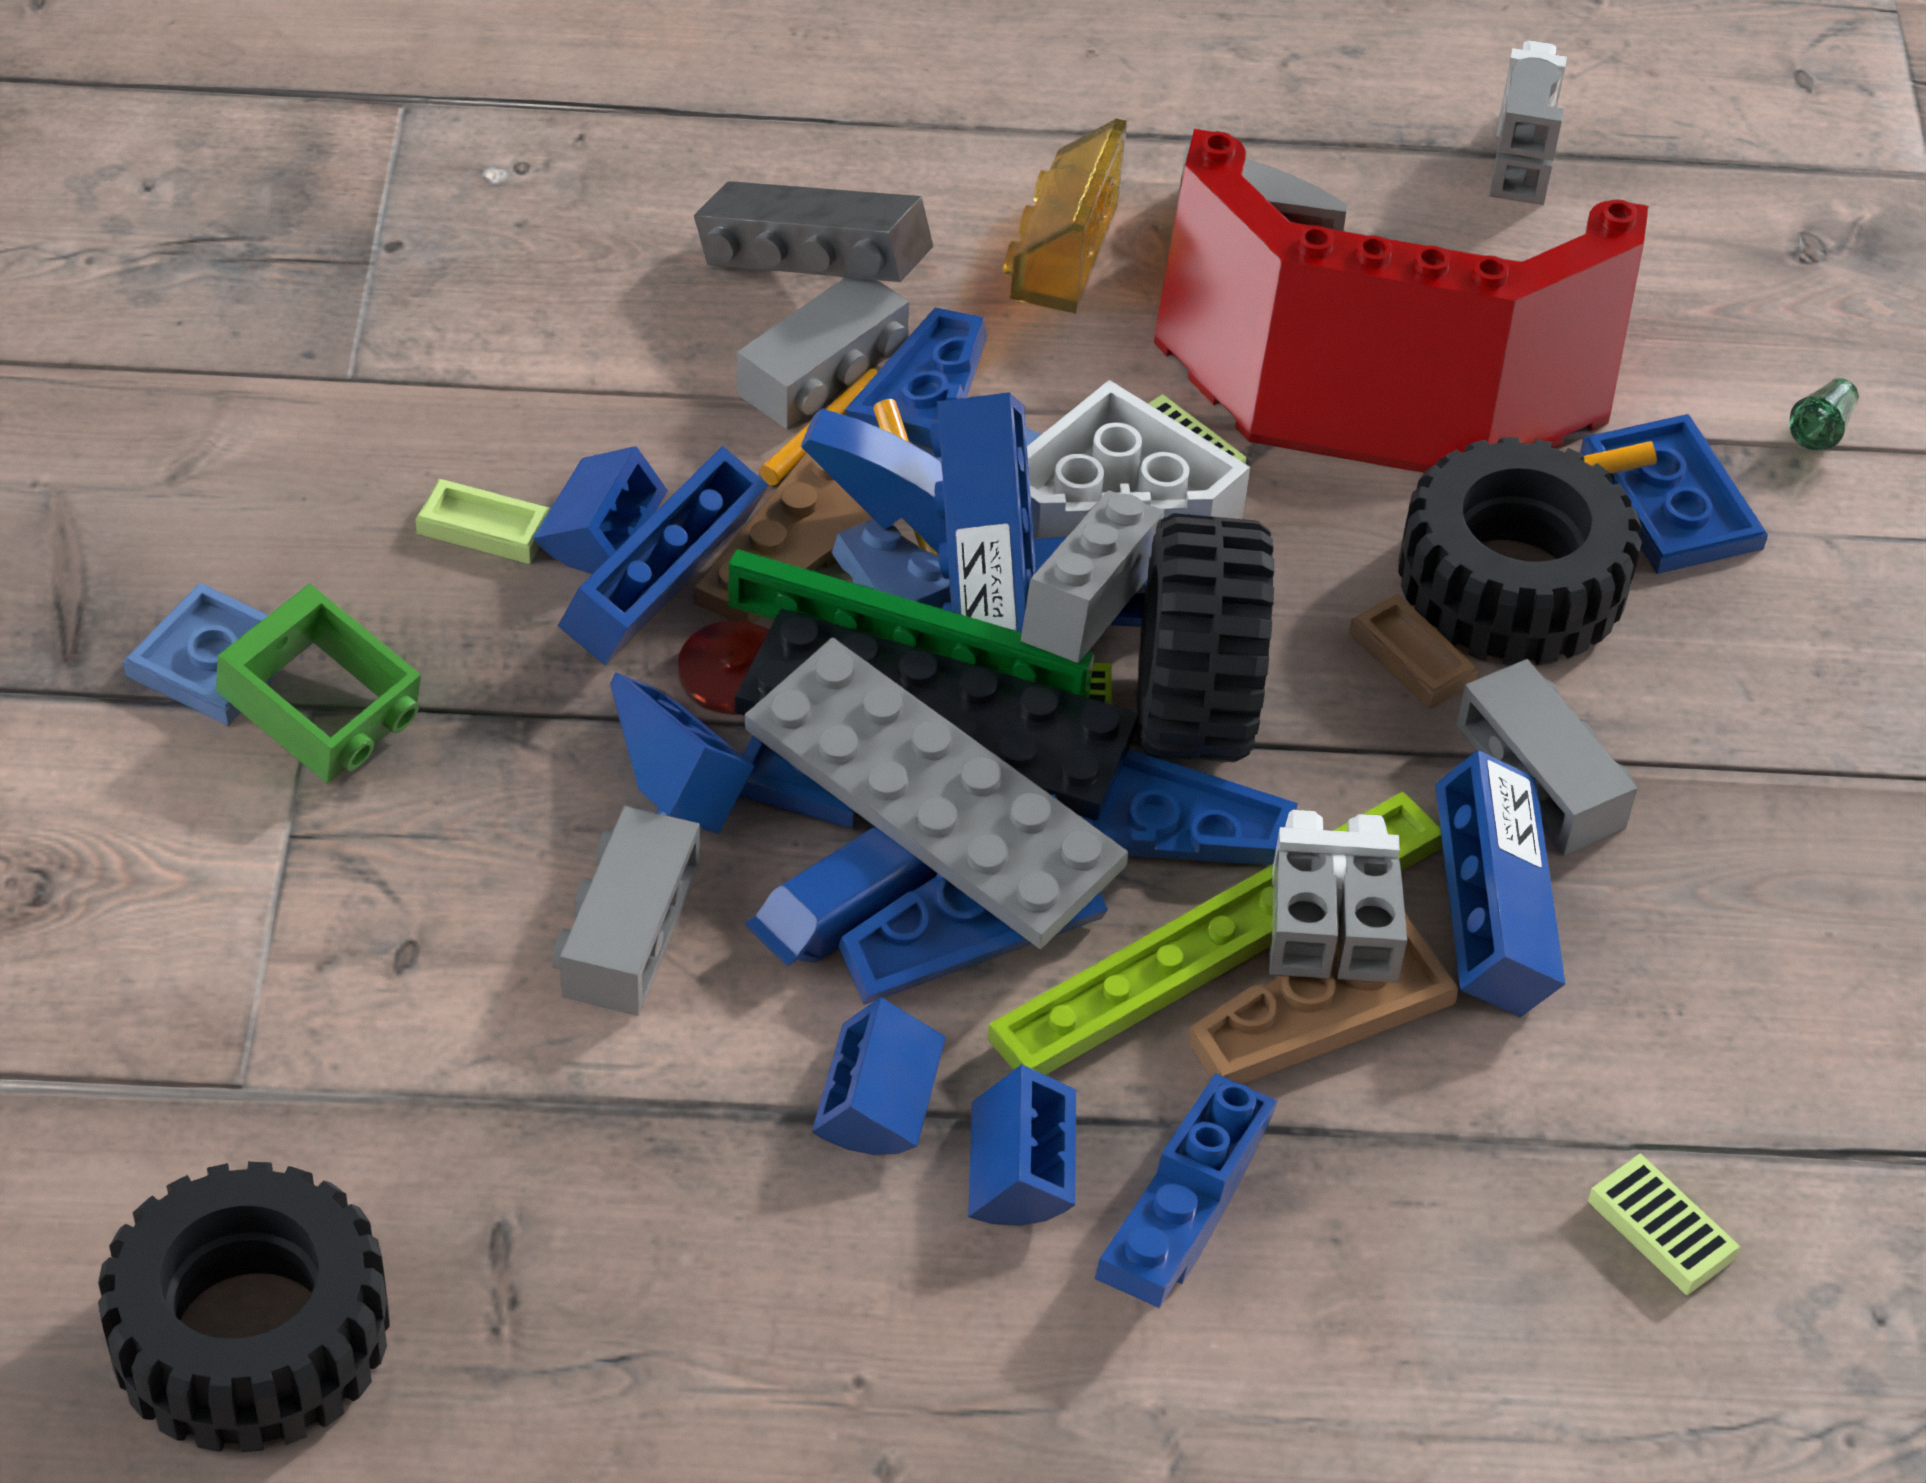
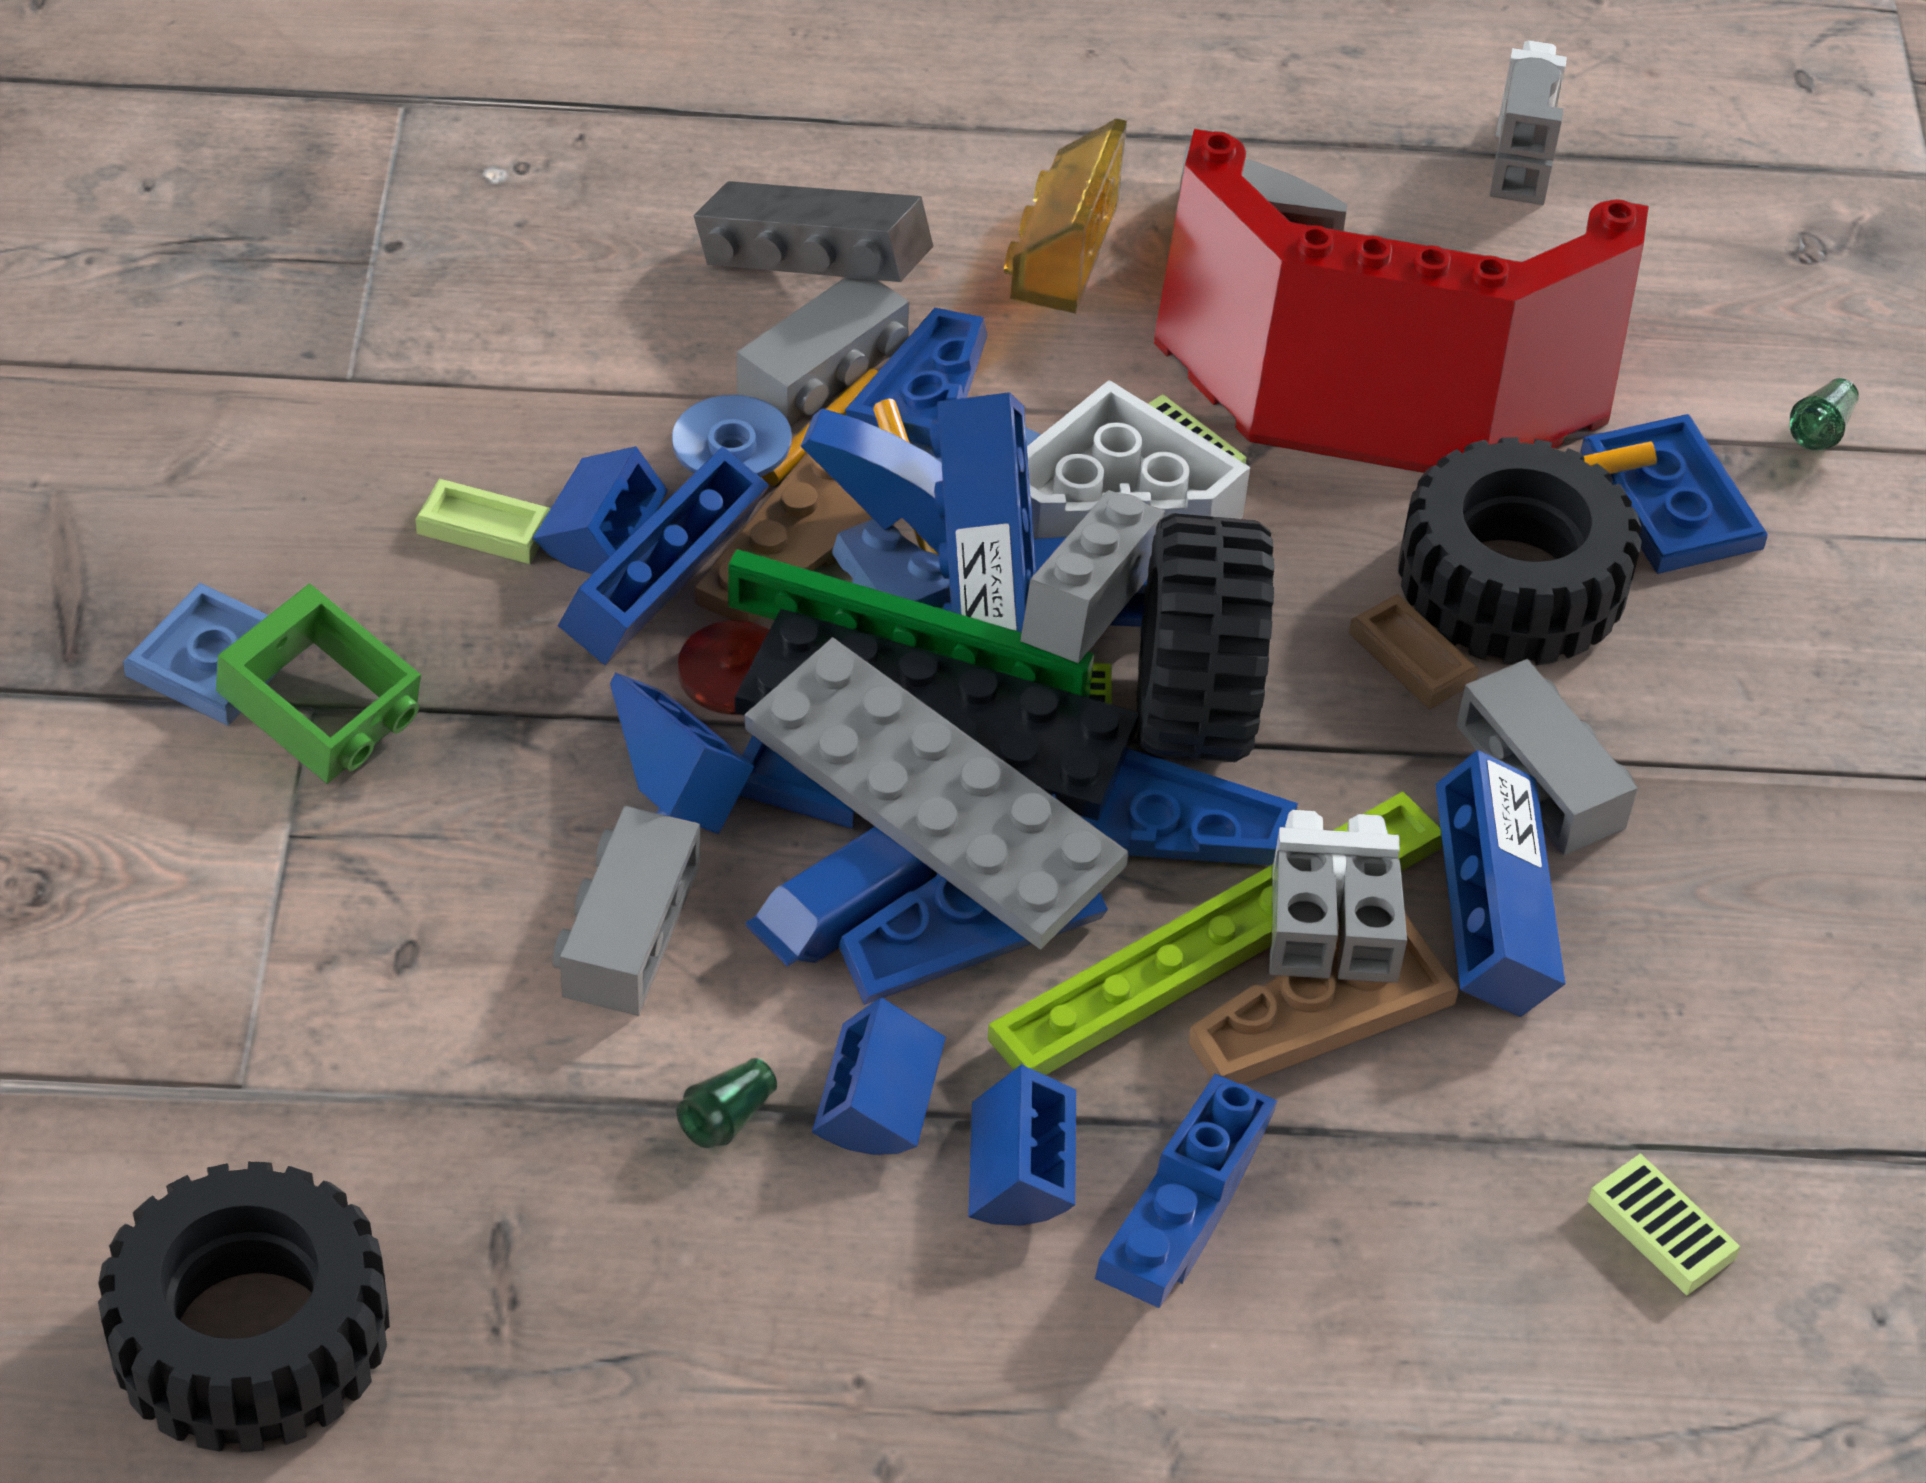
none -> medium blue dish [672,395,792,477]
none -> clear green cone [676,1058,777,1148]

